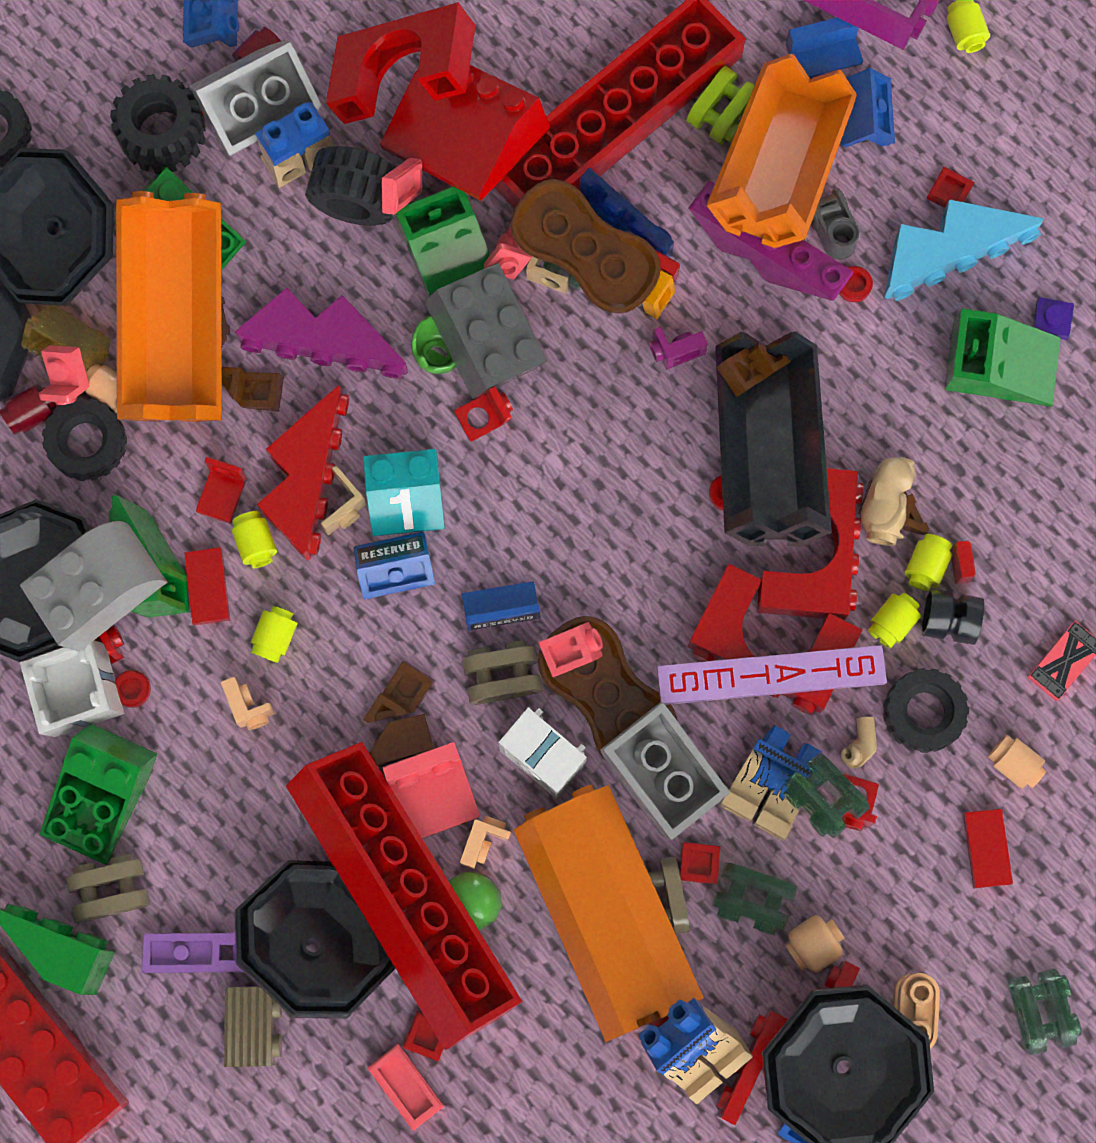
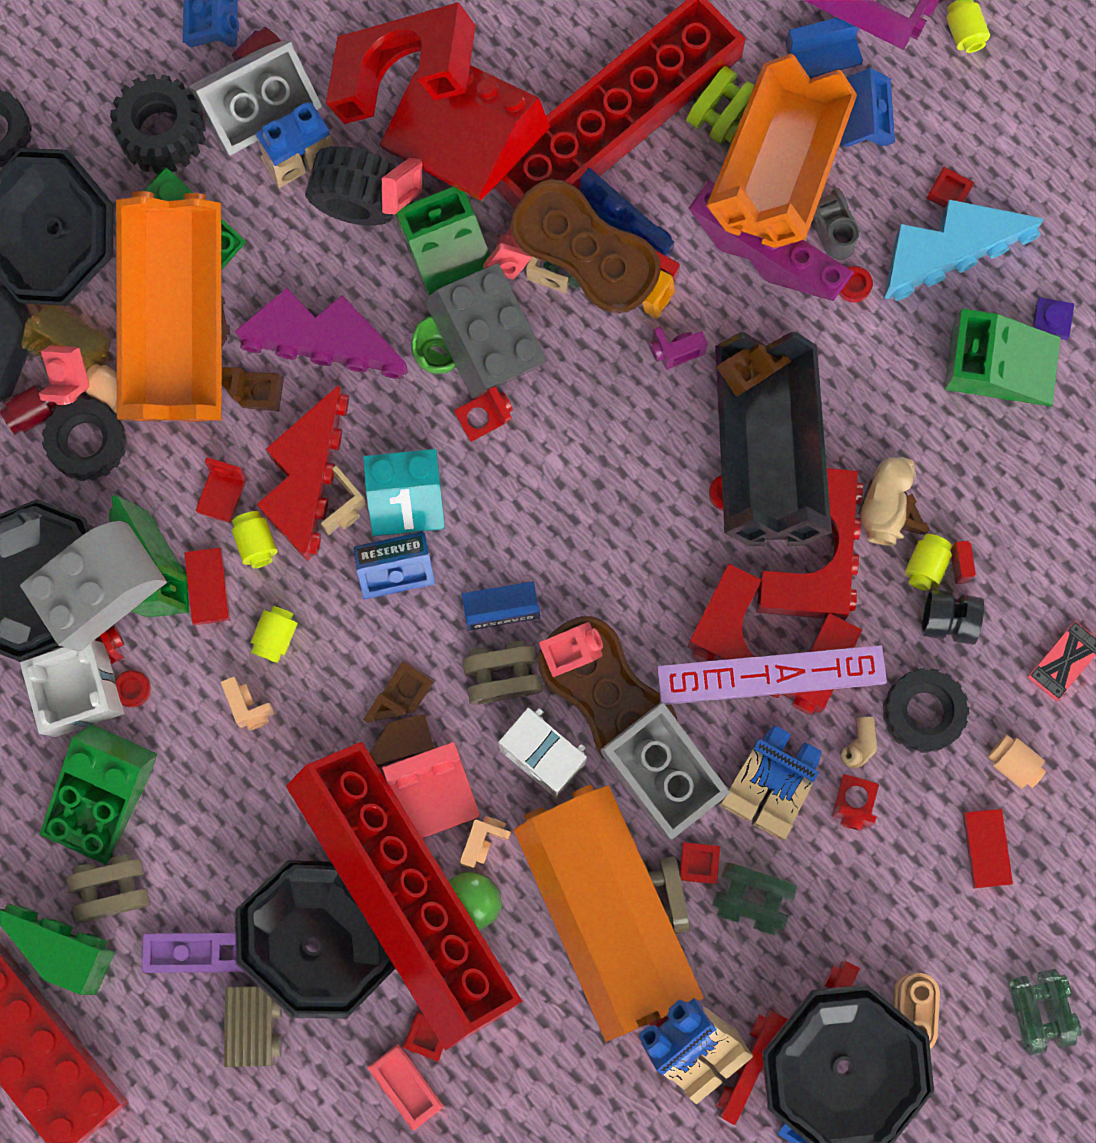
clear green brick [783,753,870,838] -> none
light nougat head [786,915,845,973] -> none
neon yellow brick [867,593,921,649] -> none

